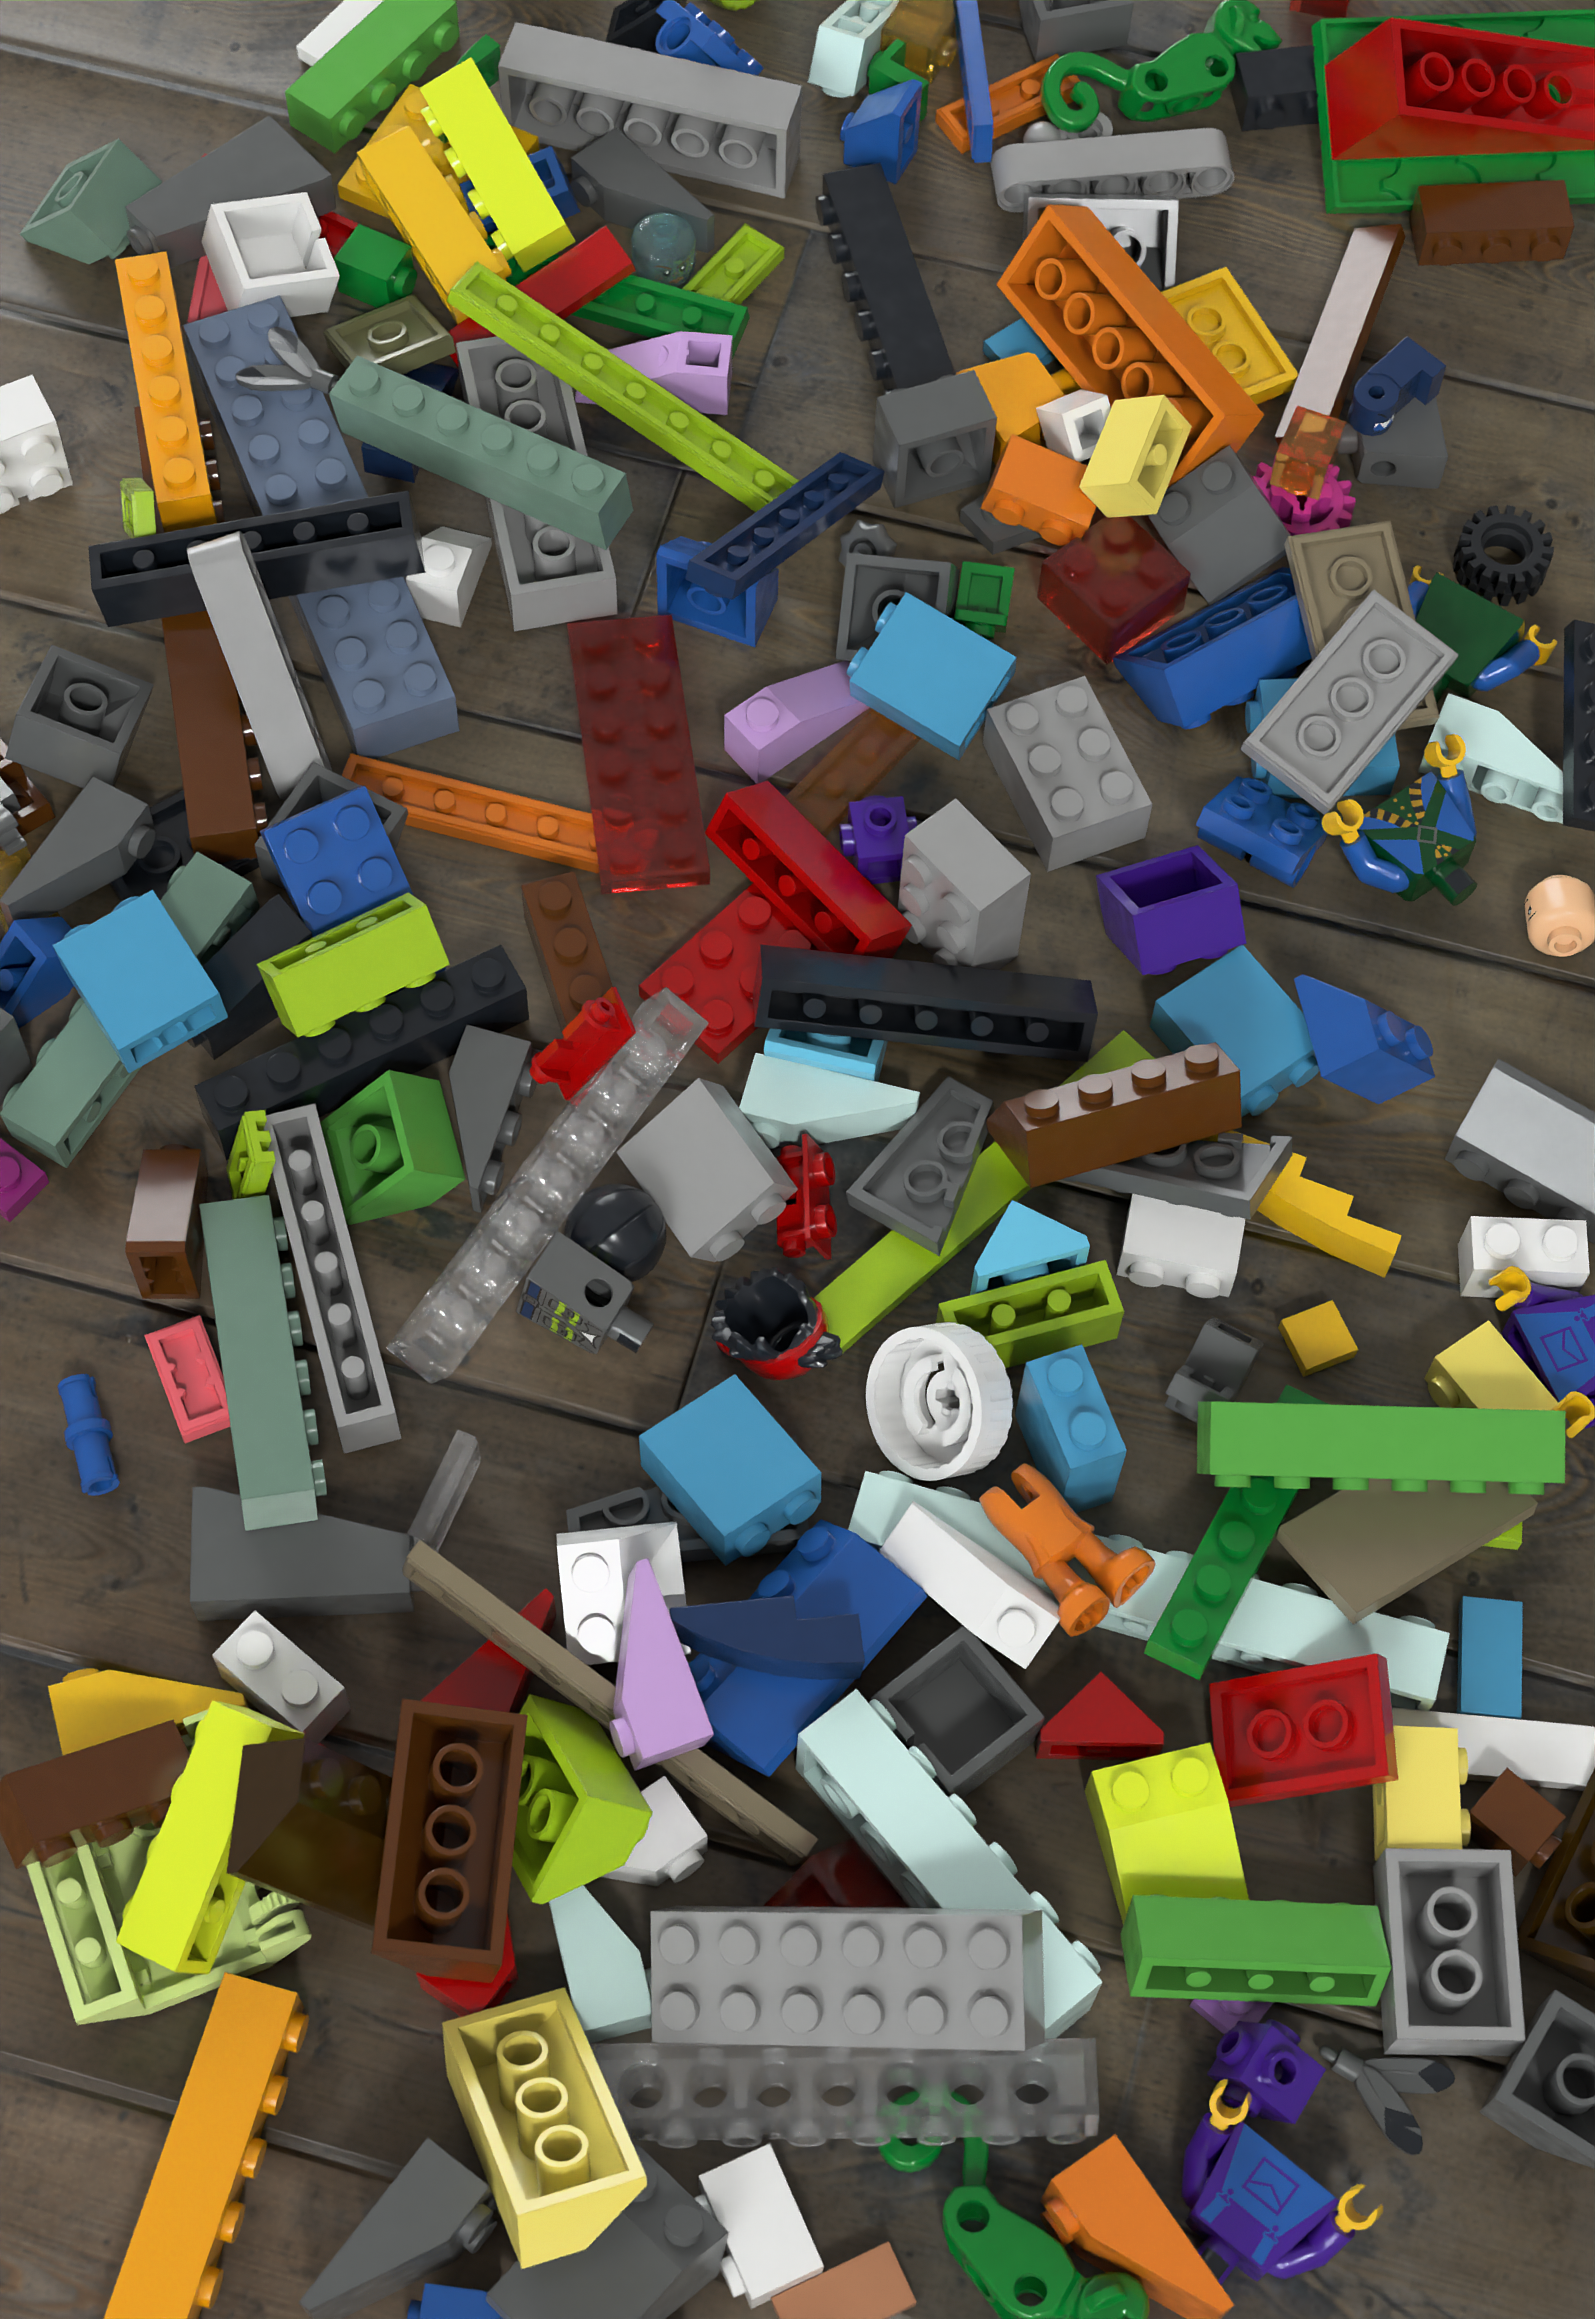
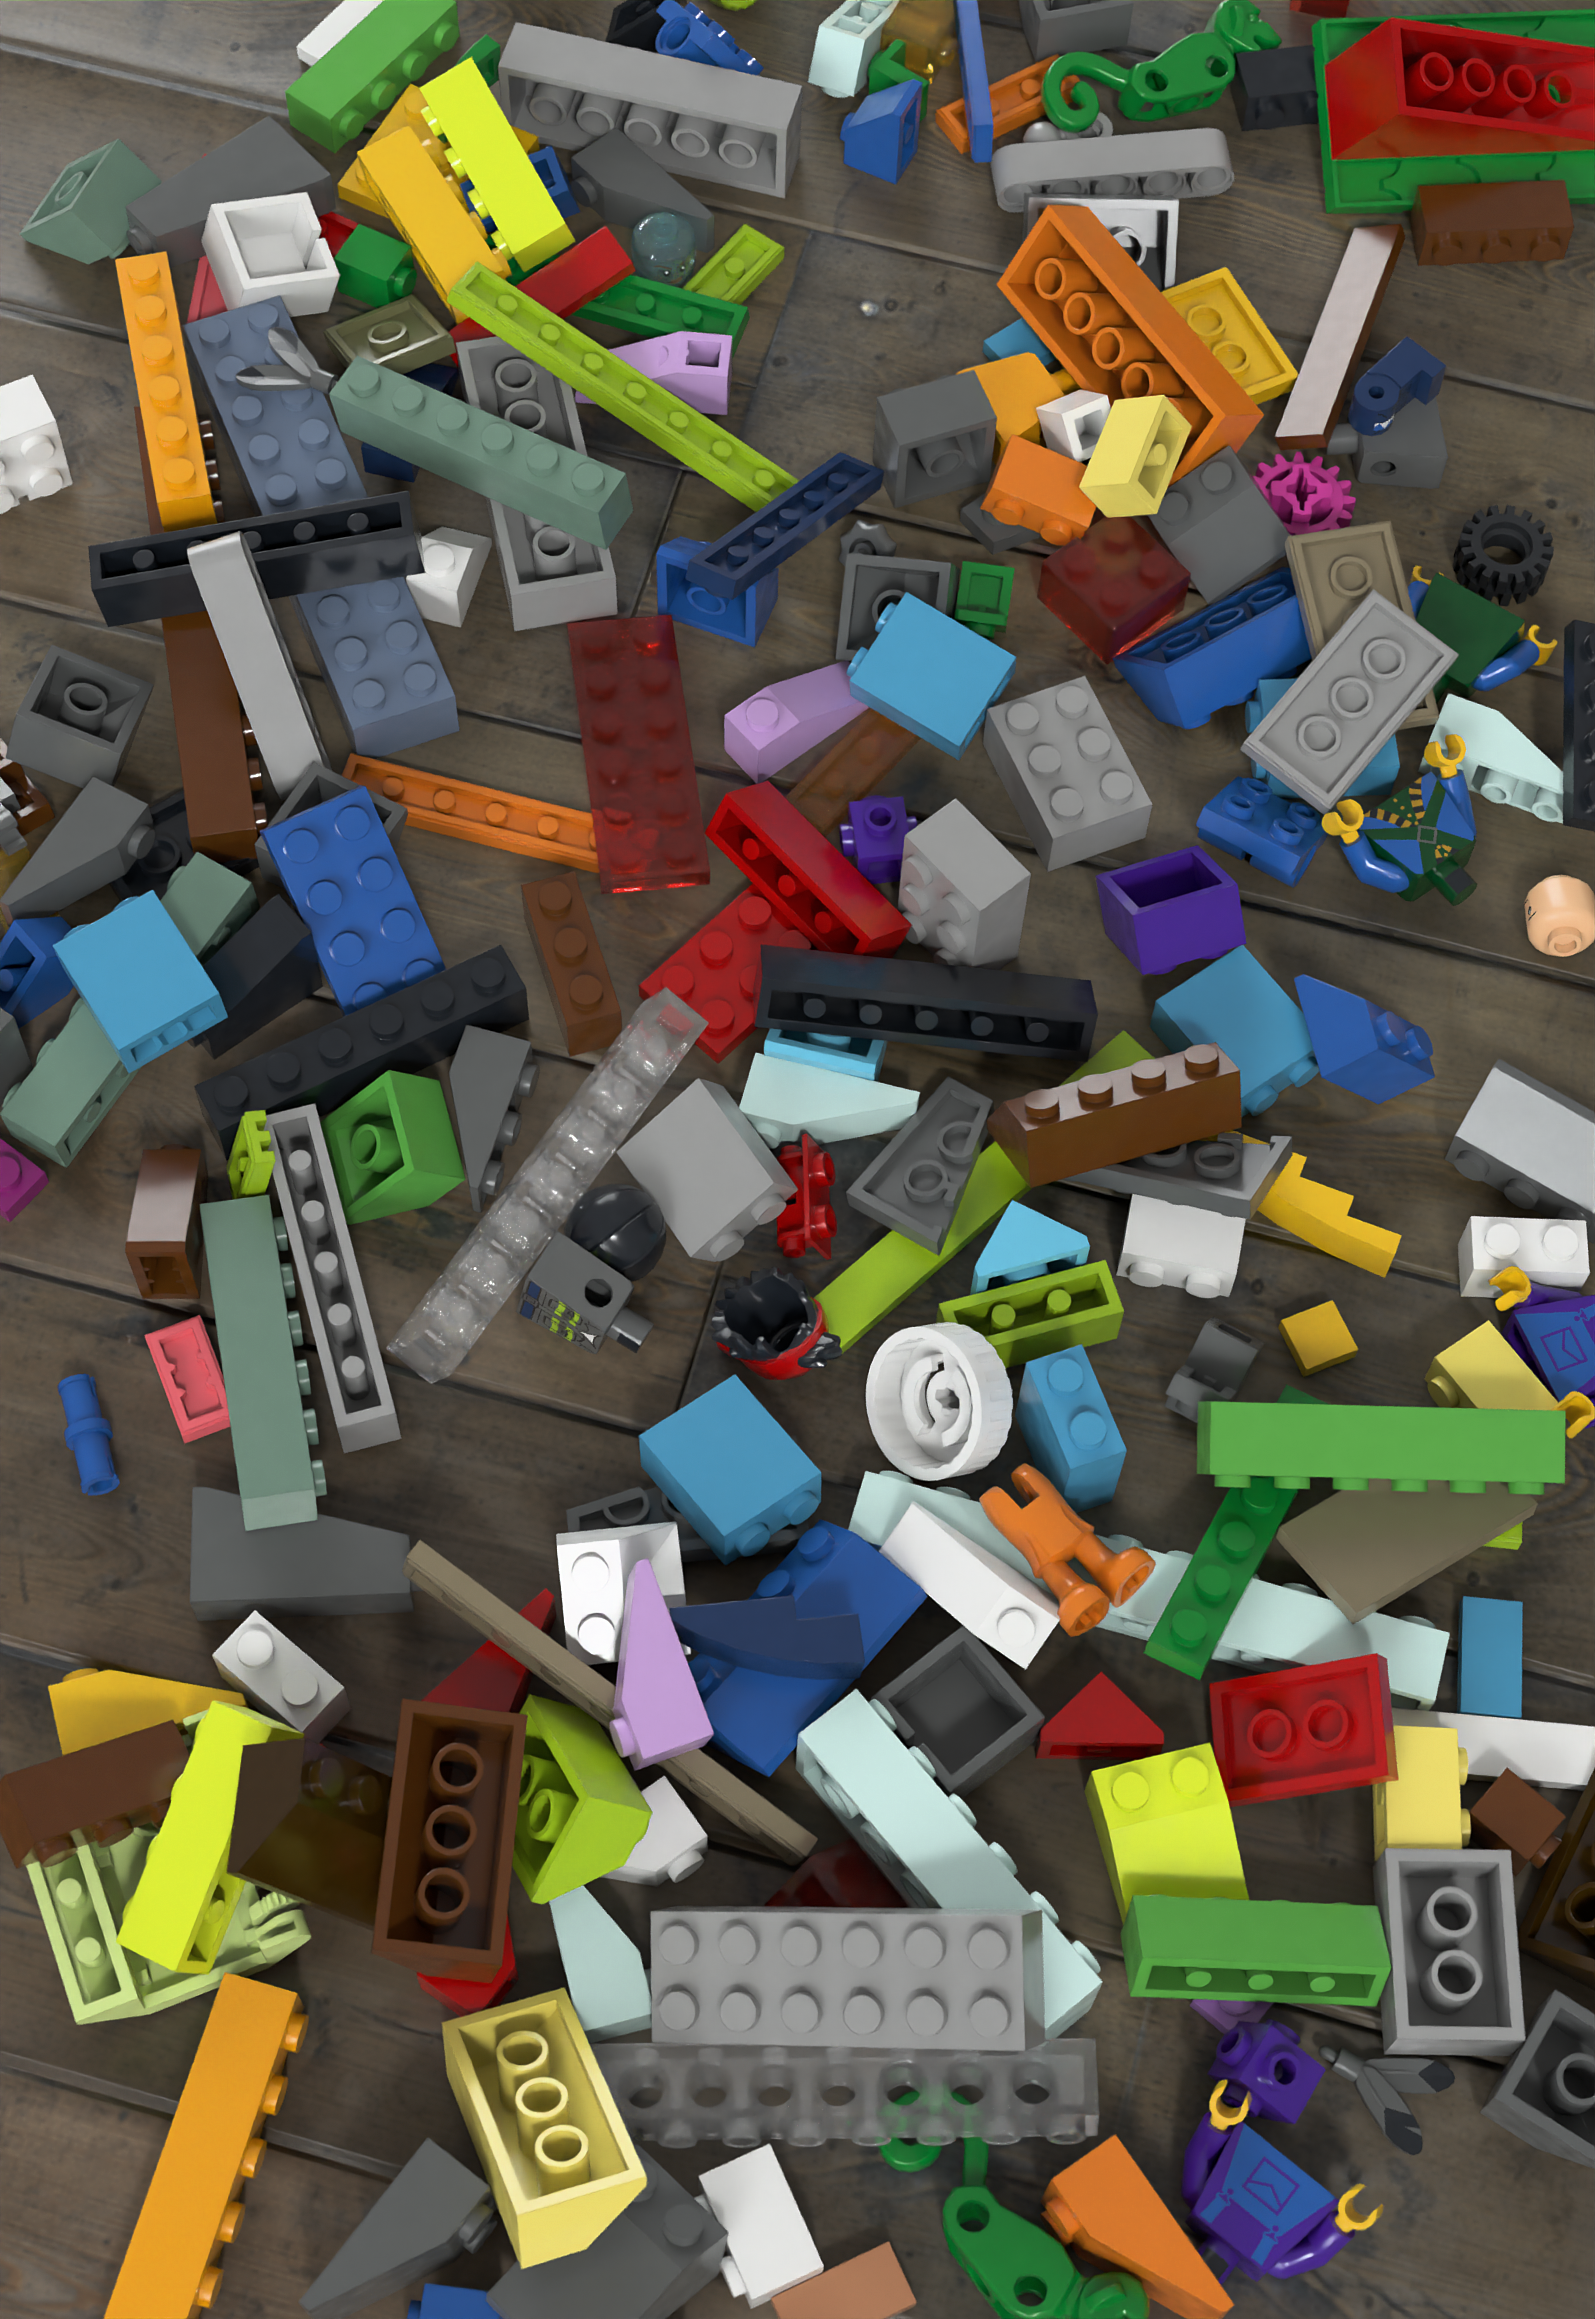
lime tile [120,477,156,538] -> none
lime brick [257,893,450,1037] -> none
clear tile [407,1429,481,1553] -> none
red hinge [529,987,636,1101] -> none
black brick [815,163,956,396] -> none
clear orange brick [1269,405,1346,501] -> none

